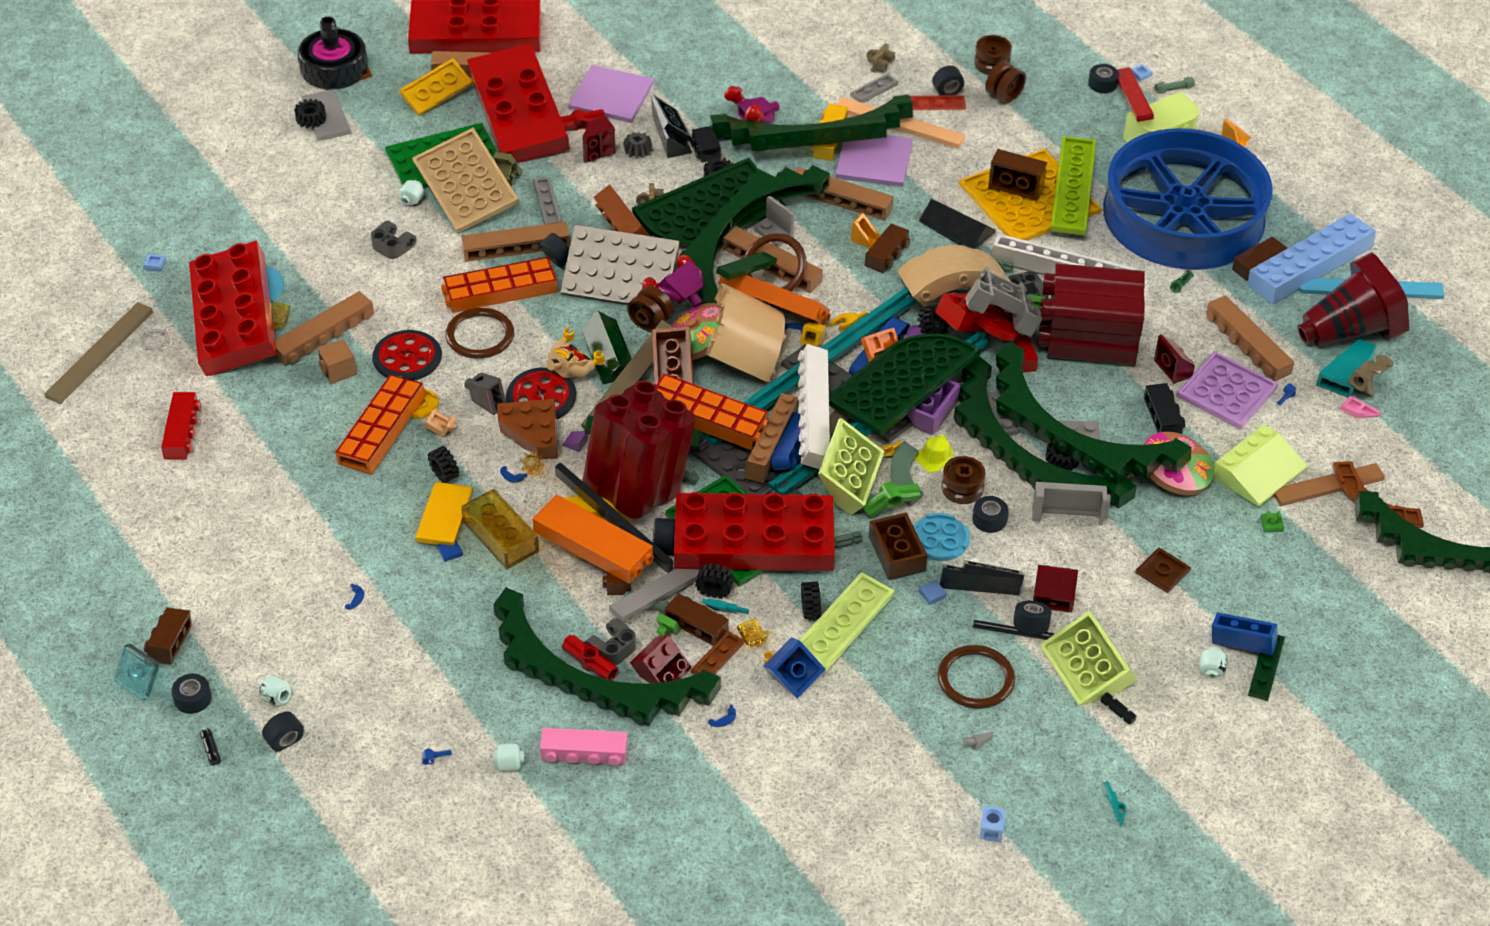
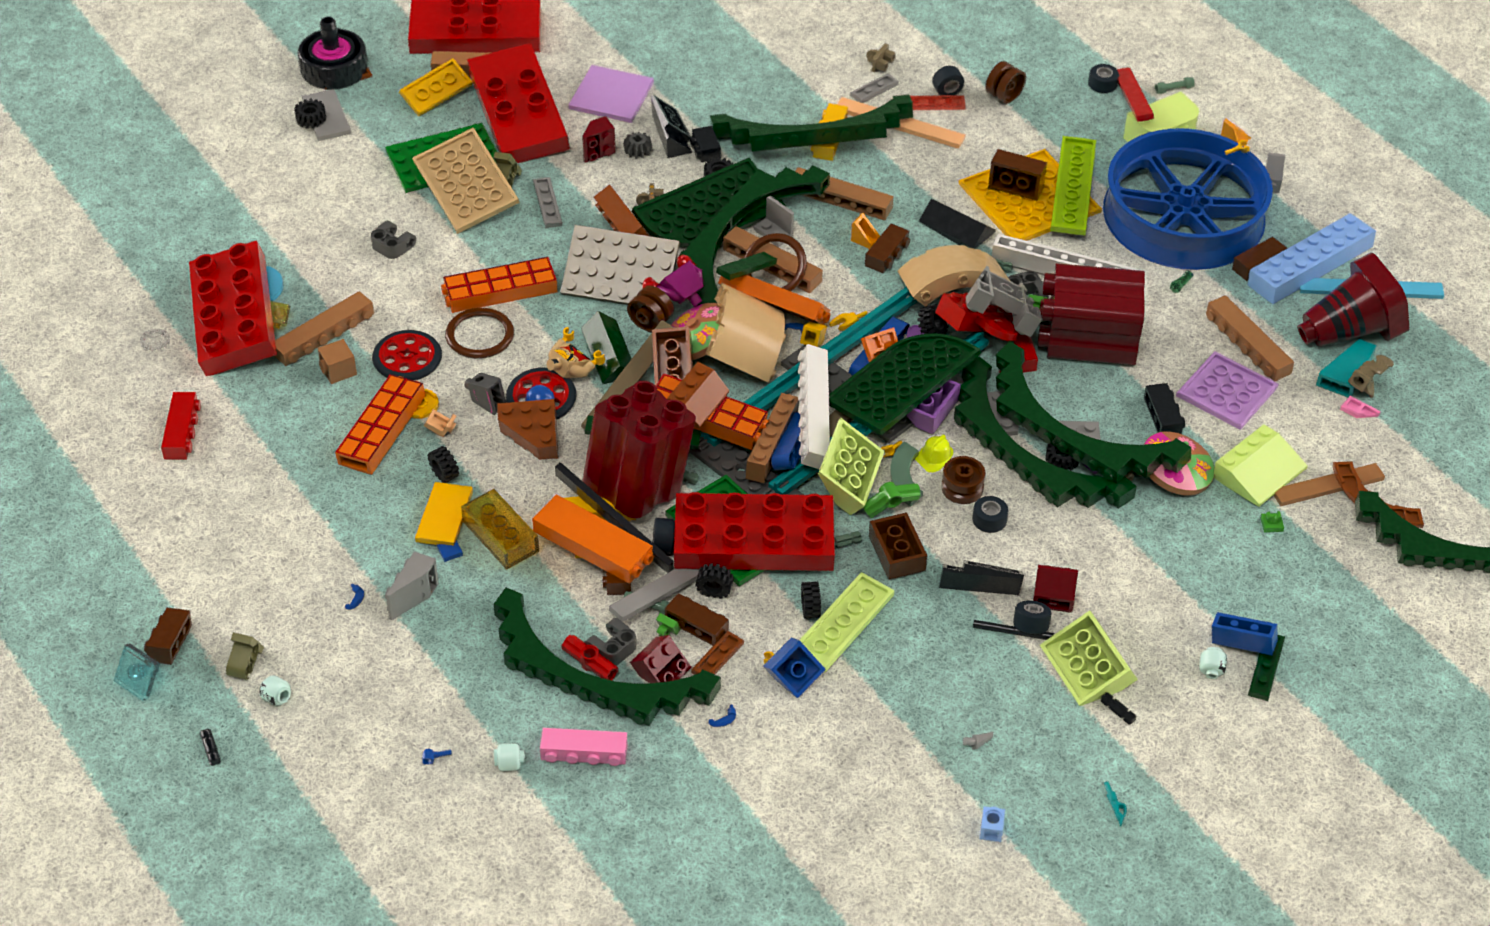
dark tan tile [44,302,153,404] -> none
light blue tile [143,254,166,271] -> none
black wheel [171,673,212,714] -> none
black wheel [262,711,304,752] -> none
light aqua head [398,180,424,206] -> none
medium nougat brick [461,222,570,262] -> none
blue piece [500,466,527,482] -> none
clear yellow gear [520,451,544,475] -> none
black wheel [539,233,570,267] -> none
red piece [561,109,605,131] -> none
medium lavender slope [562,430,588,452] -> none
teal hand [702,598,749,614] -> none
torso [724,85,780,124] -> none
clear yellow bracket [737,617,770,648] -> none
lavender tile [835,135,913,187] -> none
medium azure tile [913,513,970,561] -> none
medium blue tile [919,580,947,605] -> none
reddish brown wedge [937,645,1015,709] -> none
reddish brown wheel [974,35,1012,75] -> none
light grey panel [1032,482,1110,525] -> none
light blue tile [1131,64,1153,82] -> none
reddish brown tile [1135,547,1191,594] -> none
dark red slope [1154,334,1195,384] -> none
blue hand [1277,383,1296,406] -> none
none -> olive tile [226,632,264,680]
none -> light grey slope [385,552,439,620]
none -> blue hair [525,385,555,401]
none -> slope [667,362,729,429]
none -> yellow hand [1225,140,1250,155]
none -> light grey slope [1265,152,1285,193]

